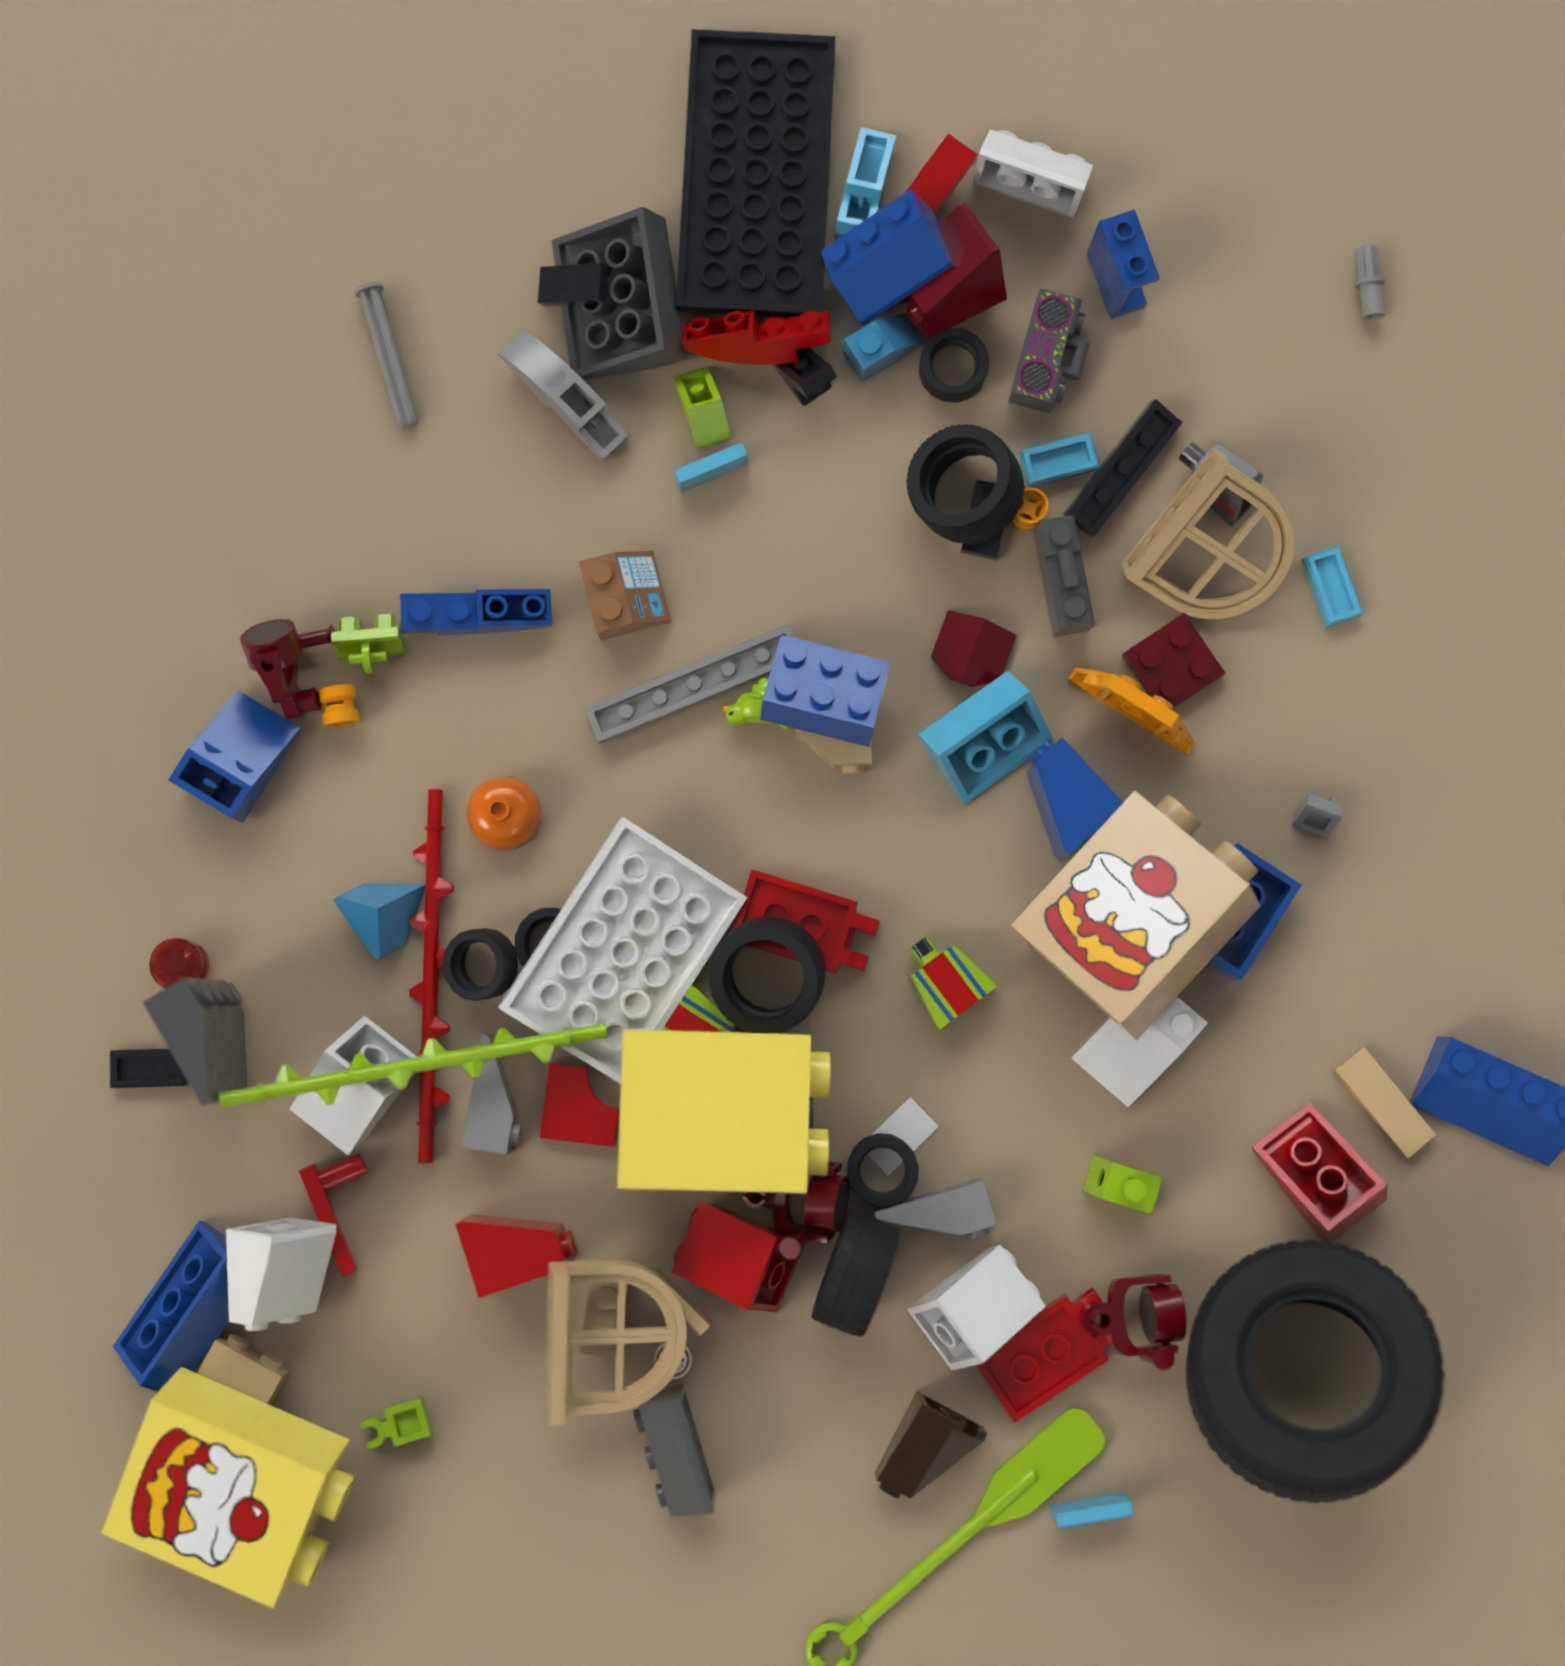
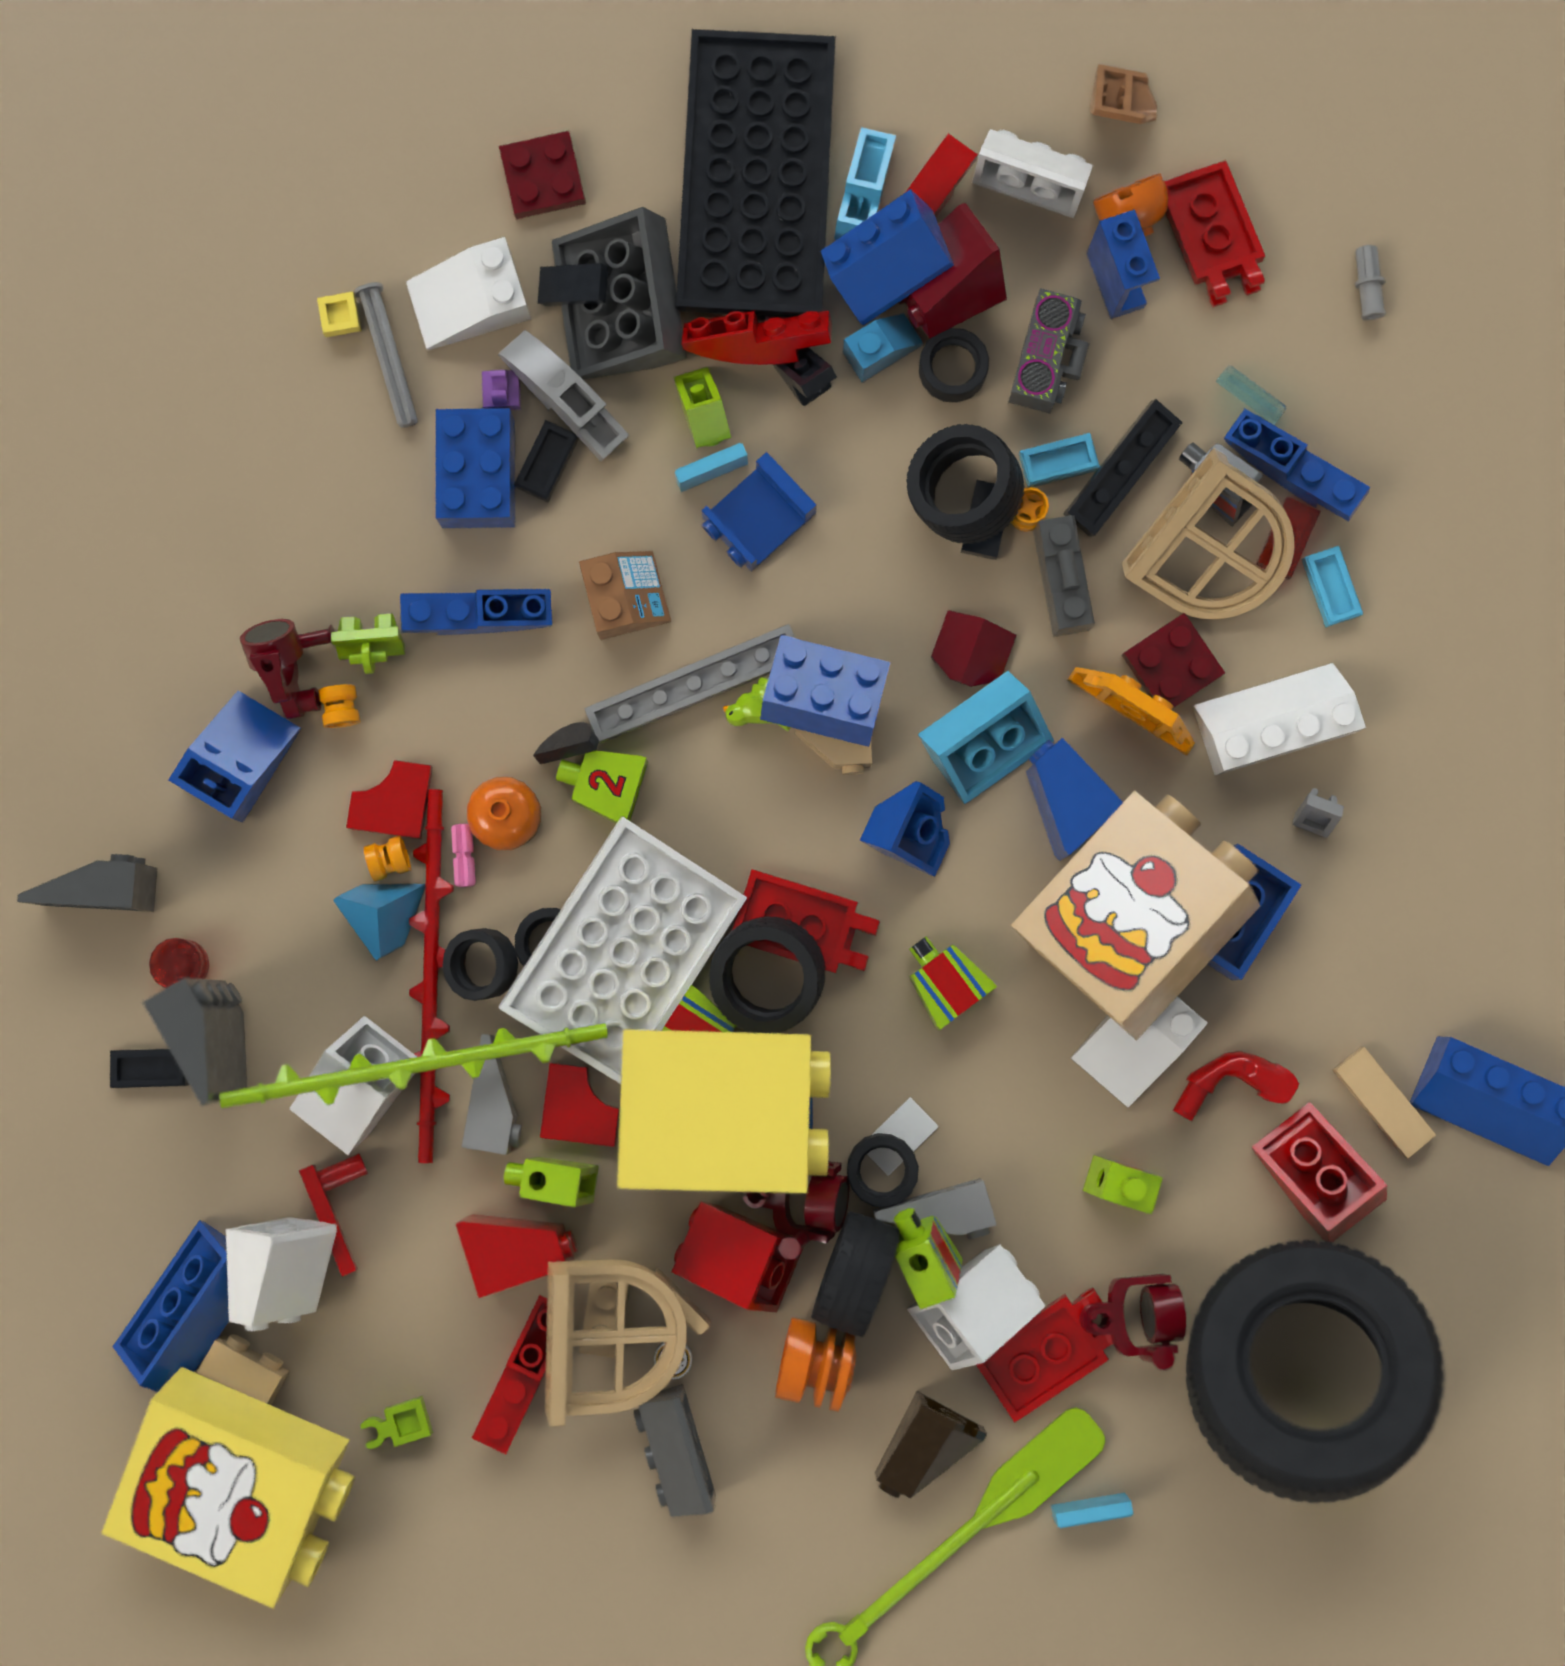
none -> dark grey slope [17,854,157,912]
none -> light yellow plate [317,291,362,337]
none -> red tile [346,760,433,839]
none -> light orange wheel [363,836,412,882]
none -> white slope [406,237,531,351]
none -> blue brick [436,408,515,528]
none -> bright pink piece [451,824,476,887]
none -> red slope [471,1295,548,1455]
none -> medium lavender tile [482,370,521,410]
none -> dark red plate [499,130,586,220]
none -> lime torso [504,1157,599,1207]
none -> black tile [514,420,579,503]
none -> black tile [533,722,599,764]
none -> lime torso [556,750,648,824]
none -> blue panel [701,452,817,572]
none -> orange wheel [775,1317,857,1412]
none -> blue slope [860,781,950,877]
none -> lime torso [894,1208,963,1310]
none -> medium nougat slope [1089,64,1157,124]
none -> orange cylinder [1093,173,1168,237]
none -> red tile [1164,160,1266,307]
none -> red piece [1173,1051,1299,1122]
none -> white slope [1192,663,1366,776]
none -> clear light blue tile [1215,365,1287,425]
none -> blue slope [1224,409,1370,522]
none -> clear red plate [1256,496,1321,580]

